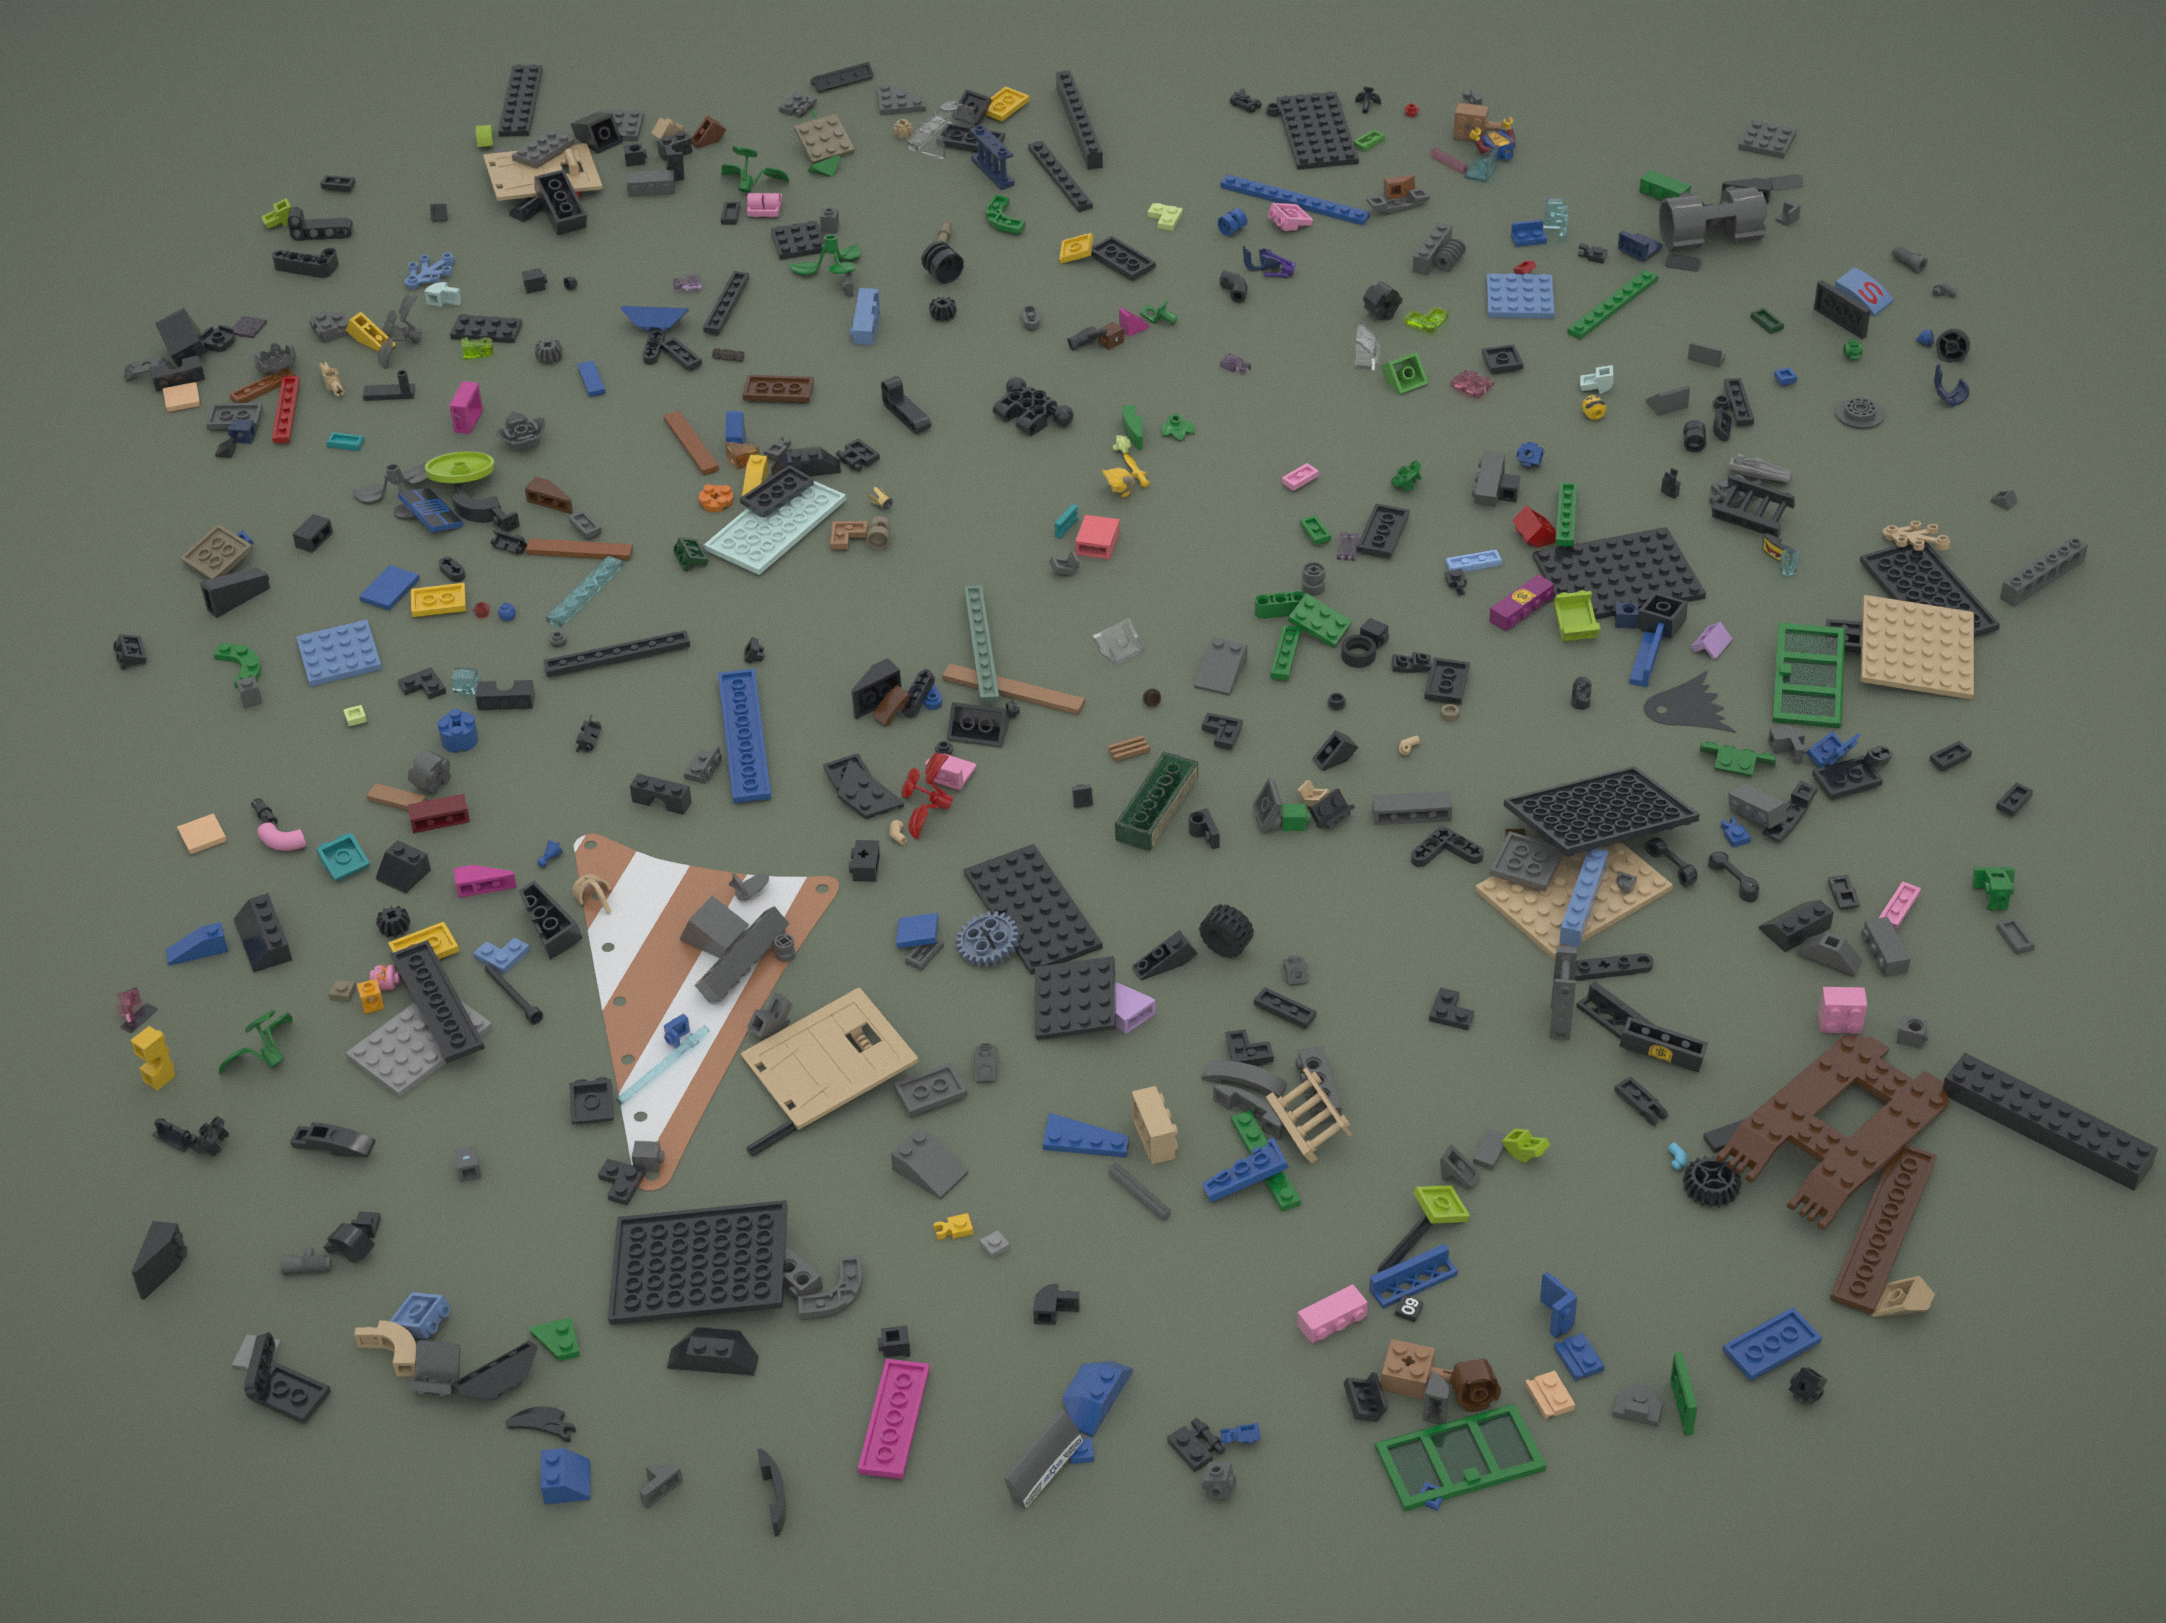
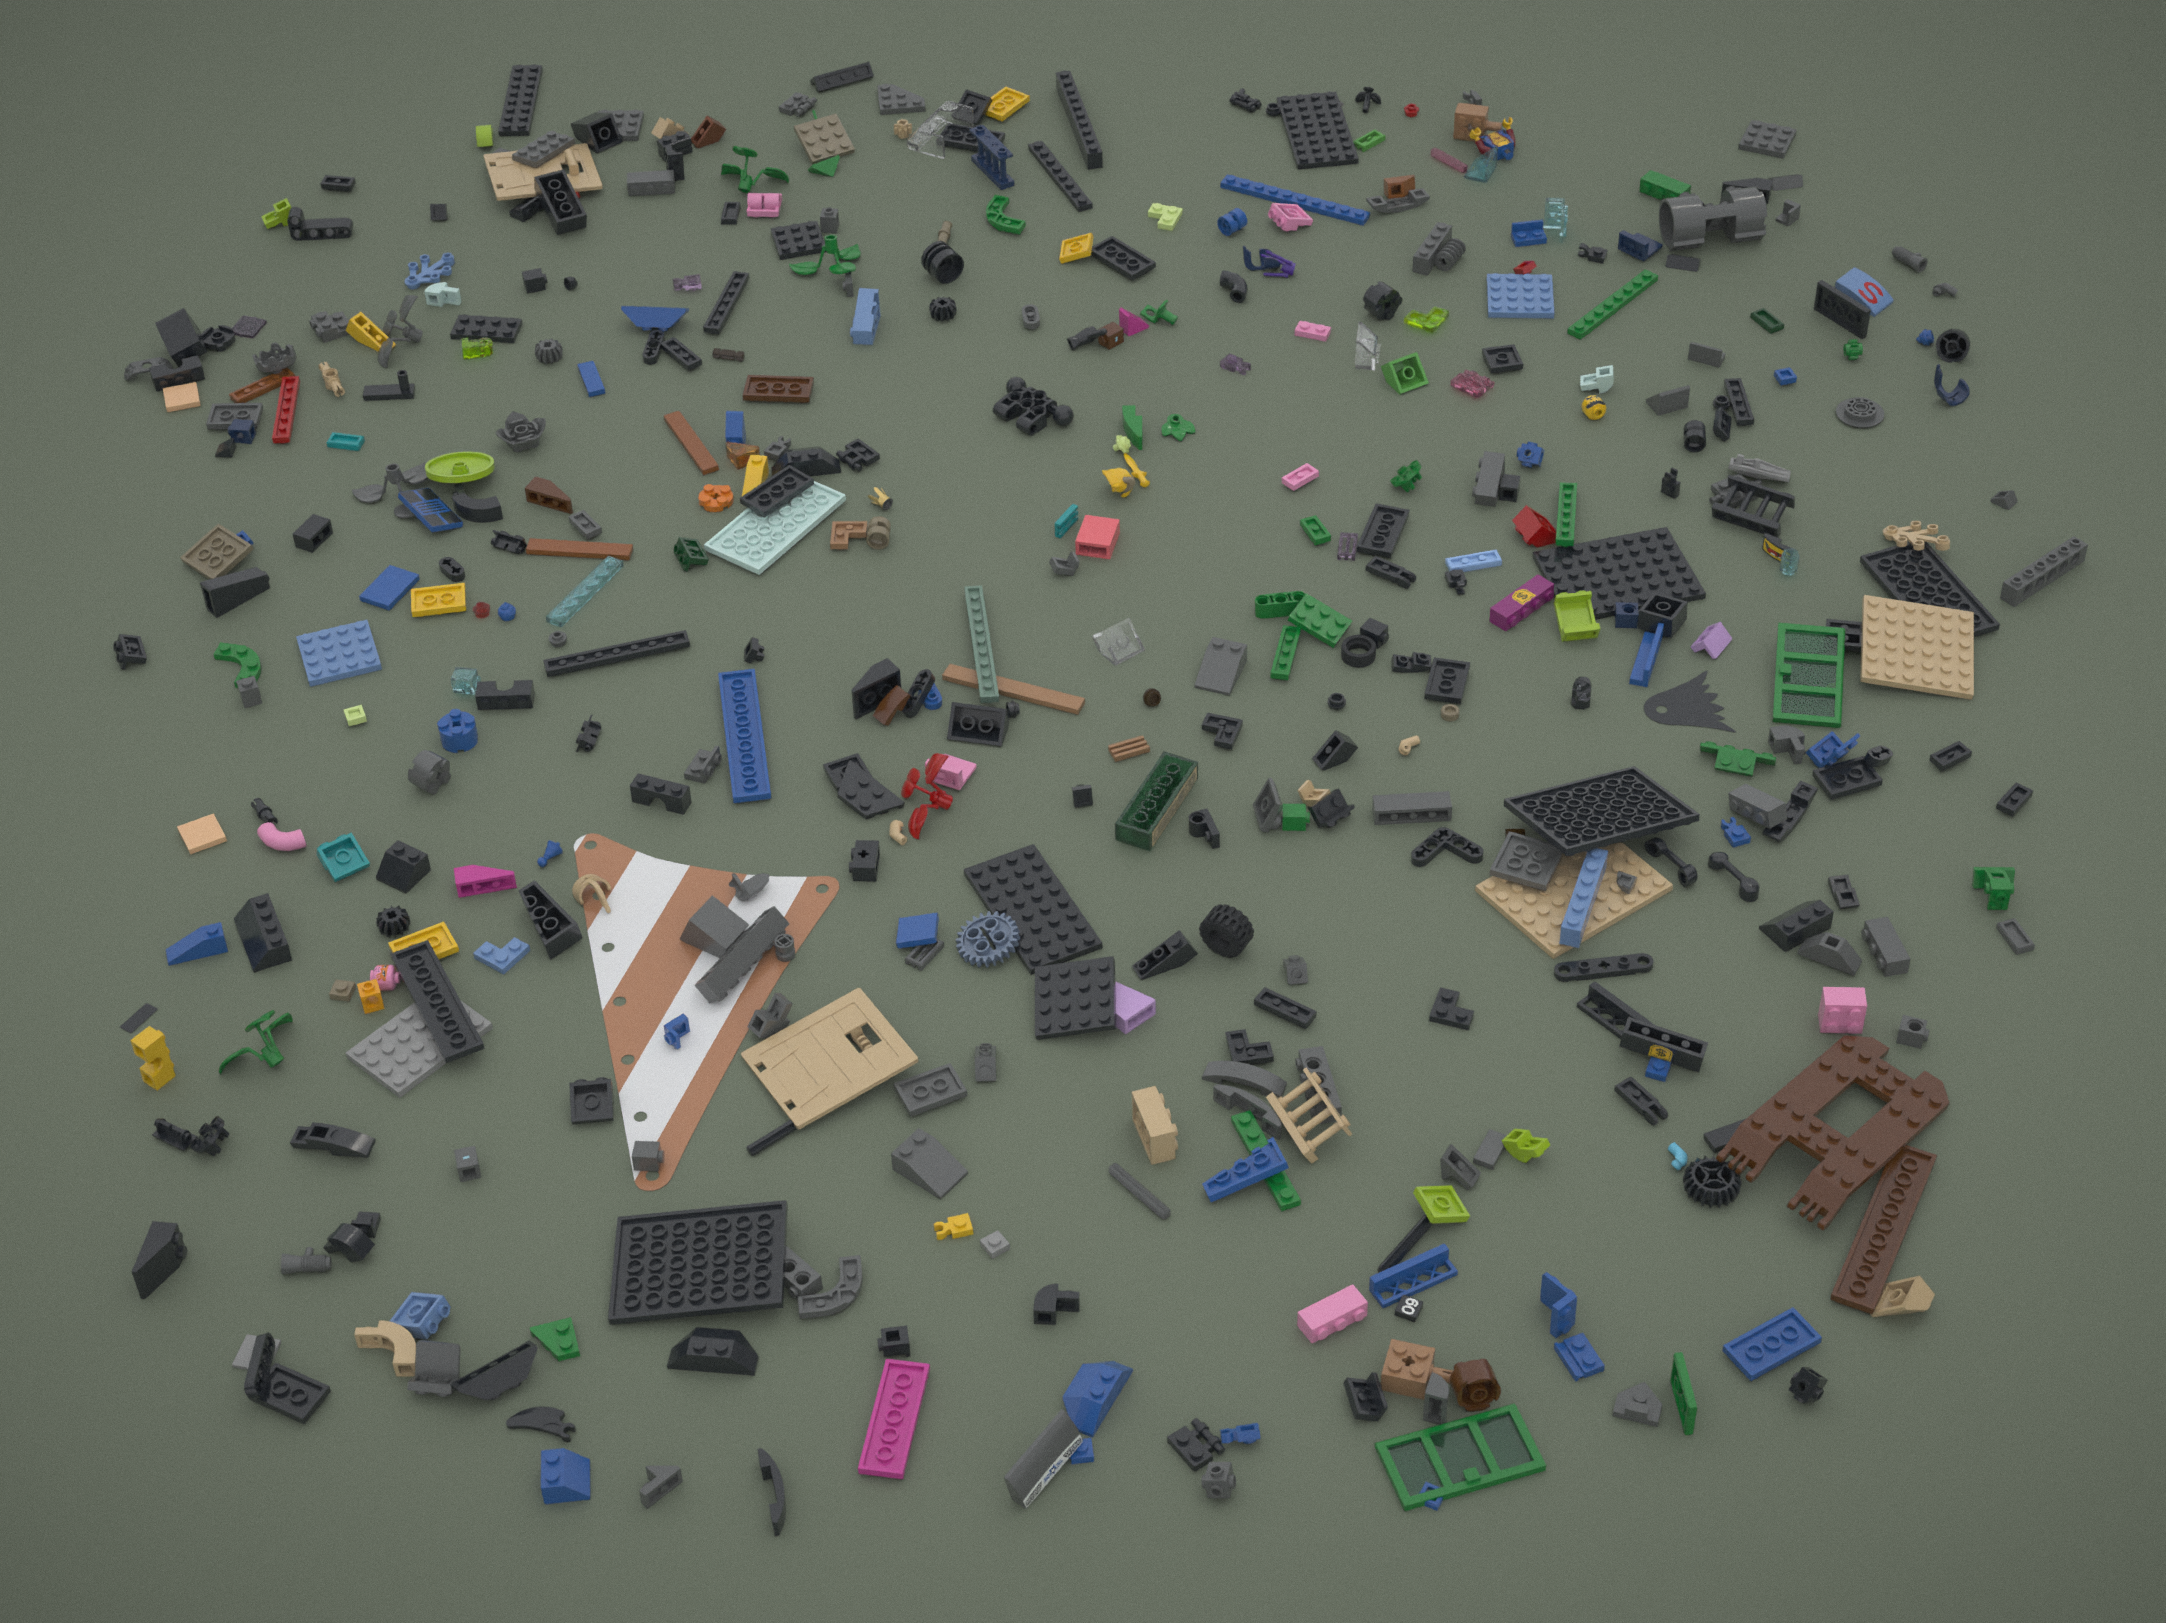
clear pink bracket [117,987,142,1022] -> none
black beam [272,248,339,278] -> none
medium nougat tile [366,783,427,811] -> none
black plate [397,667,446,700] -> none
dark red brick [407,794,470,833] -> none
dark pink window [449,381,483,434] -> none
black piece [484,965,543,1025] -> none
black bracket [492,507,520,532] -> none
black plate [598,1158,646,1206] -> none
clear light blue bar [616,1025,709,1105] -> none
black brick [623,143,647,167] -> none
black beam [881,376,931,434] -> none
black plate [935,741,953,756] -> none
blue wing [1043,1113,1129,1158] -> none
dark grey wheel [1302,561,1325,596] -> none
light nougat plate [1525,1370,1575,1420] -> none
dark grey fence [1549,946,1577,1040] -> none
bright pink plate [1879,881,1921,930] -> none
black brick [1942,1053,2158,1191] -> none
none -> bright pink plate [1294,321,1331,342]
none -> black hinge [1365,556,1417,589]
none -> blue plate [1645,1057,1671,1082]

